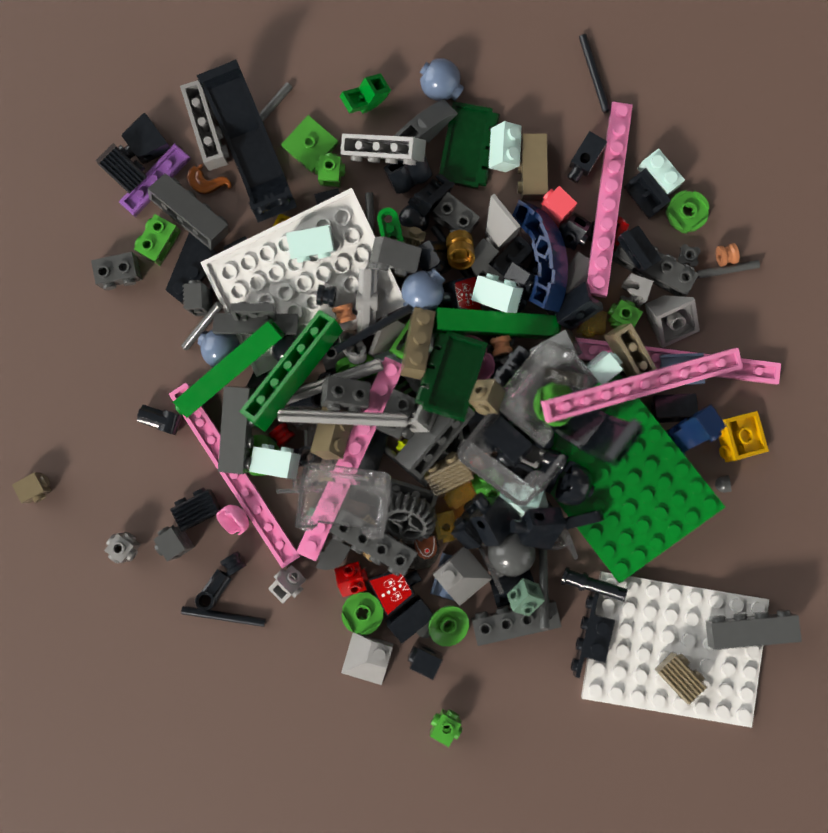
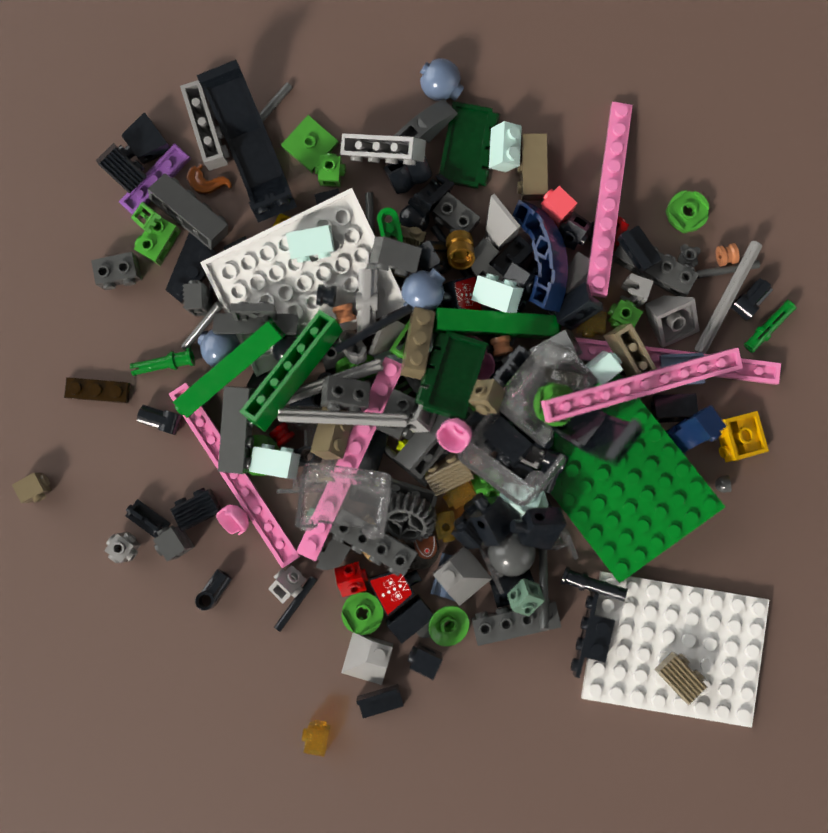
black bar [181,606,266,627] -> none
black wheel [220,551,247,577] -> none
green brick [339,73,391,114] -> none
bright green brick [430,709,463,747] -> none
black cylinder [555,461,595,506] -> none
black beam [564,509,604,530] -> none
black torso [567,131,608,183] -> none
black bar [579,34,610,113] -> none
black hinge [624,168,671,219] -> none
light aqua brick [638,148,685,196] -> none
dark grey brick [705,610,802,650] -> none
none -> dark brown plate [64,377,130,404]
none -> black hinge [125,499,171,538]
none -> green pin [130,348,195,376]
none -> bright green tile [131,202,161,234]
none -> black bar [274,575,318,632]
none -> clear yellow brick [302,720,331,757]
none -> black panel [356,684,404,719]
none -> bright pink hair [437,418,473,453]
none -> light grey axle [695,241,762,354]
none -> black piece [731,278,773,321]
none -> green pin [743,300,797,353]

